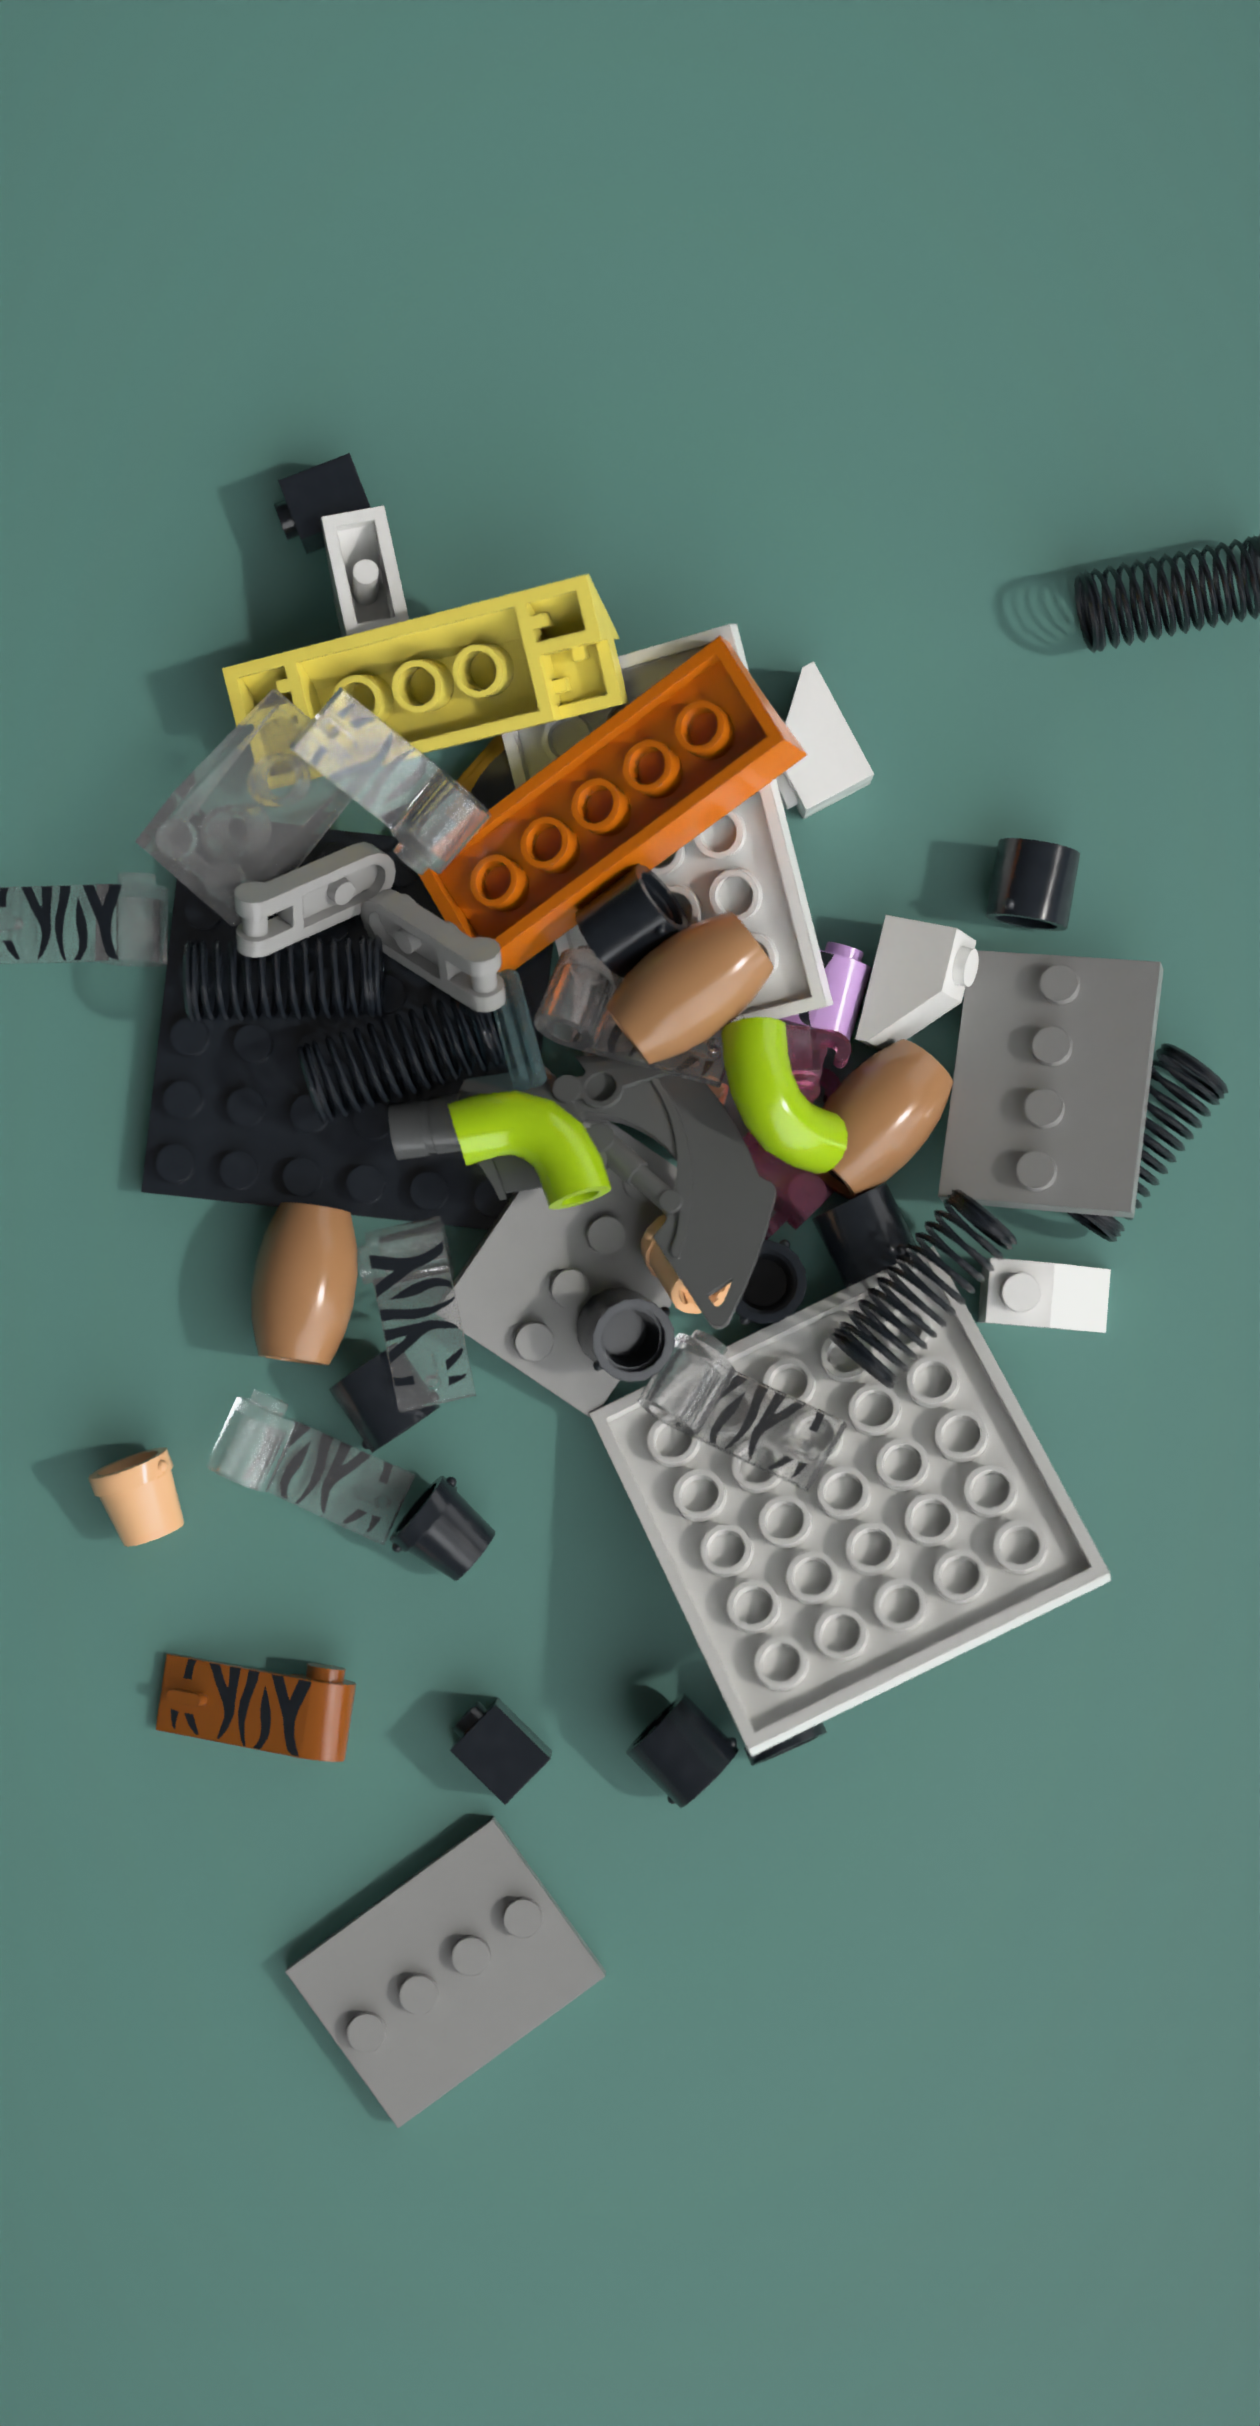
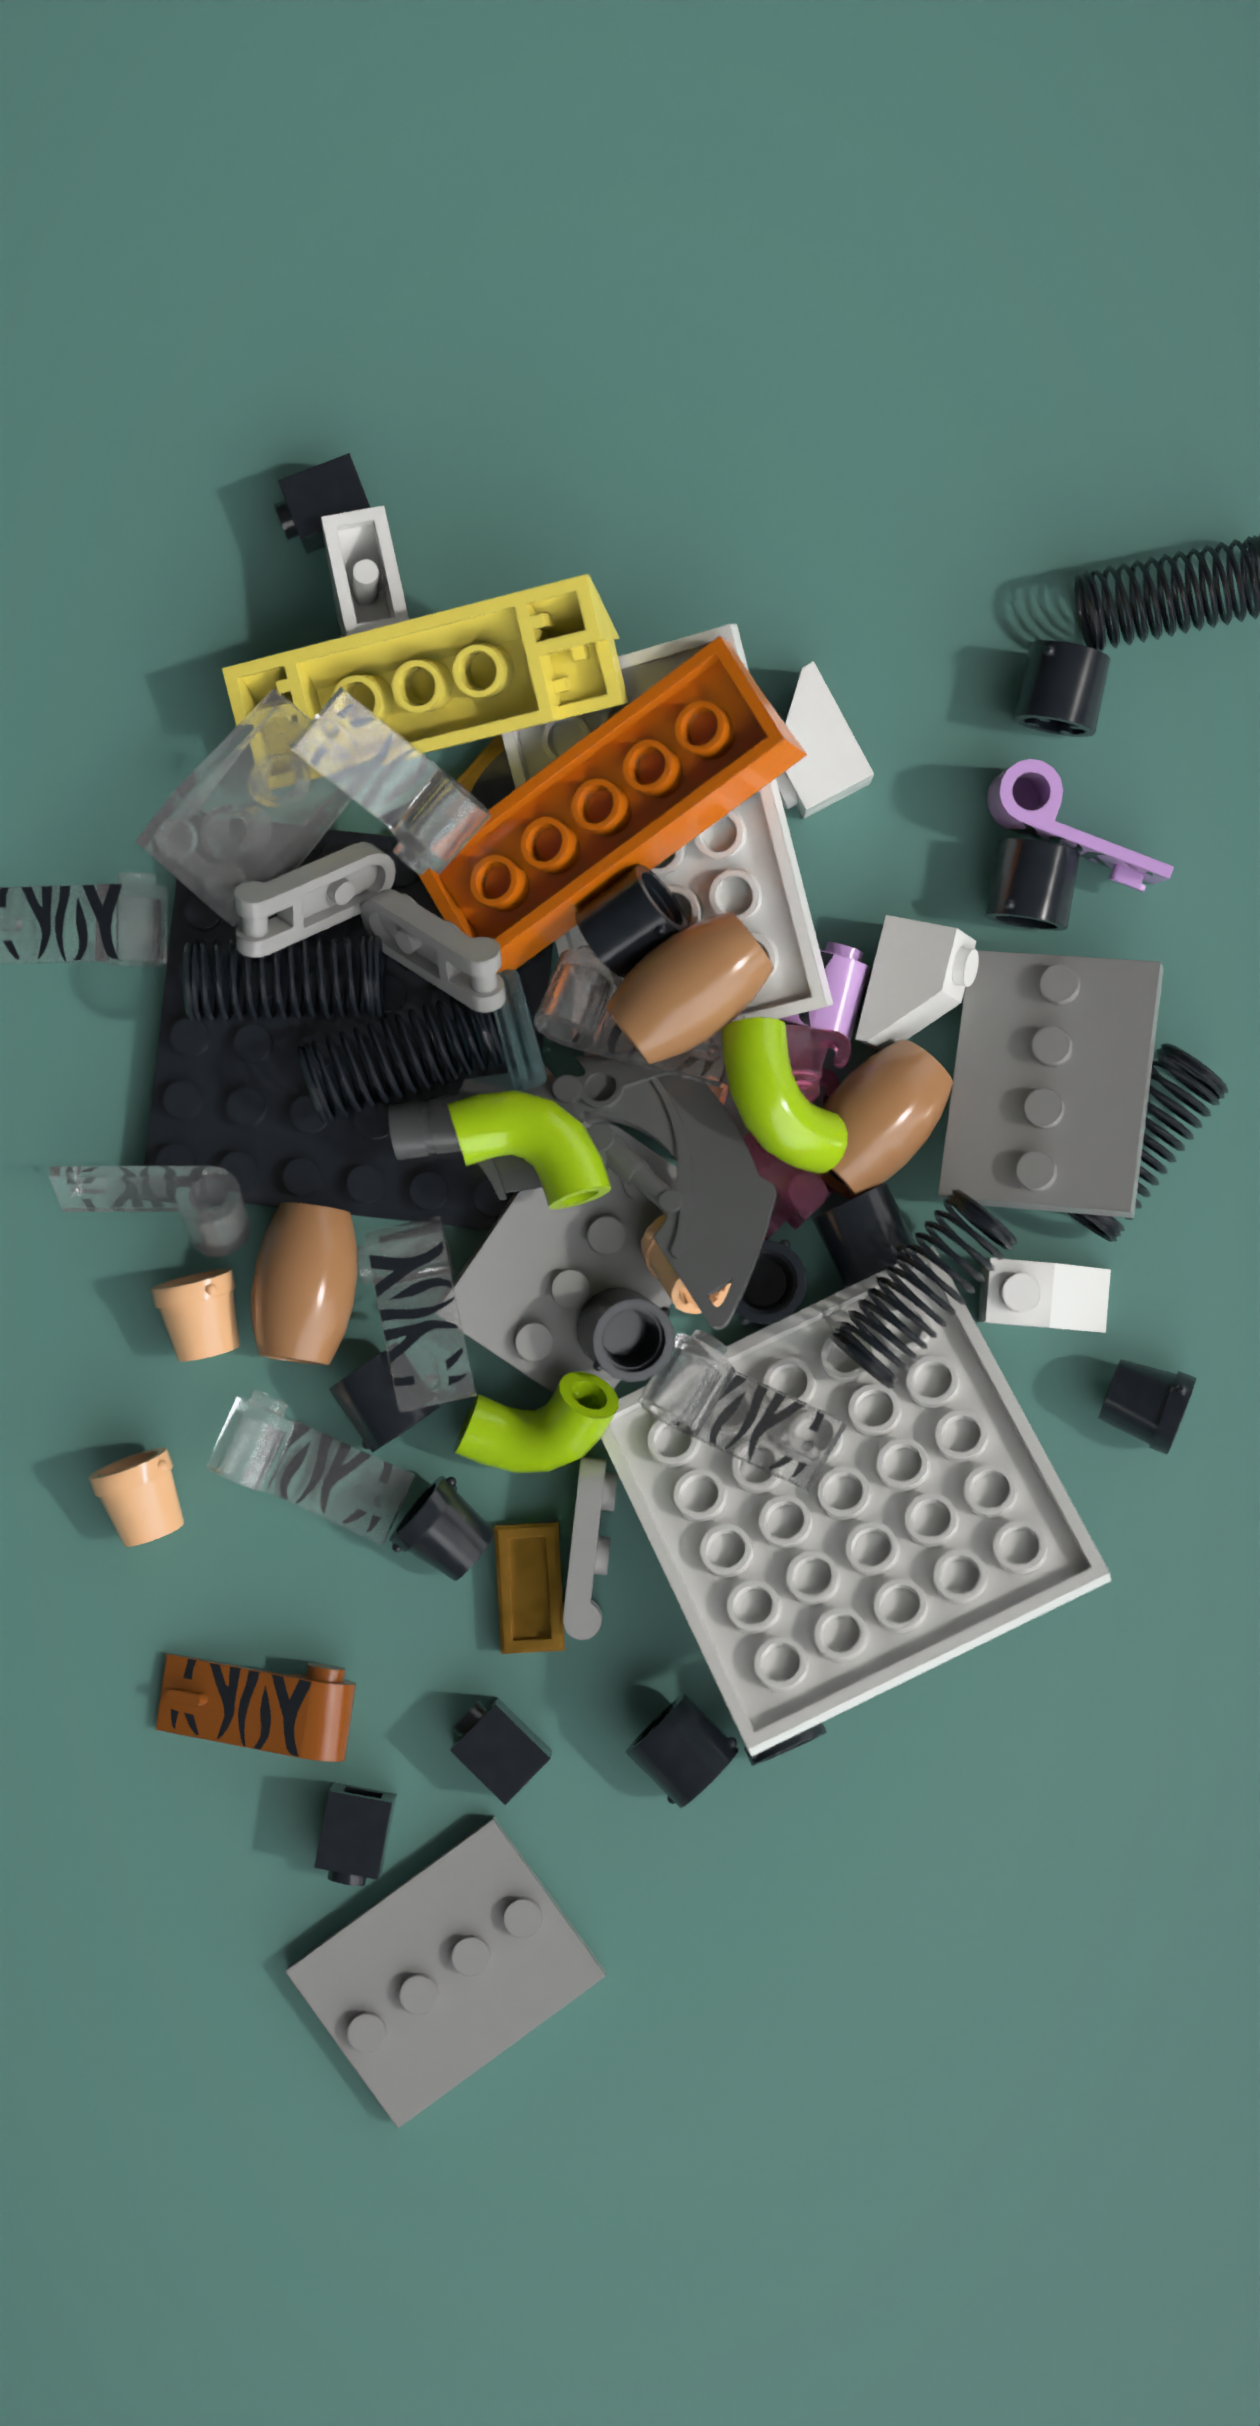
none -> clear door [49,1166,251,1257]
none -> light nougat piece [151,1268,240,1362]
none -> black brick [314,1782,397,1886]
none -> lime cylinder [454,1371,619,1473]
none -> pearl gold tile [494,1521,565,1654]
none -> light grey plate [563,1457,618,1640]
none -> lavender door [987,759,1174,892]
none -> black piece [1014,640,1110,737]
none -> black piece [1098,1359,1196,1455]

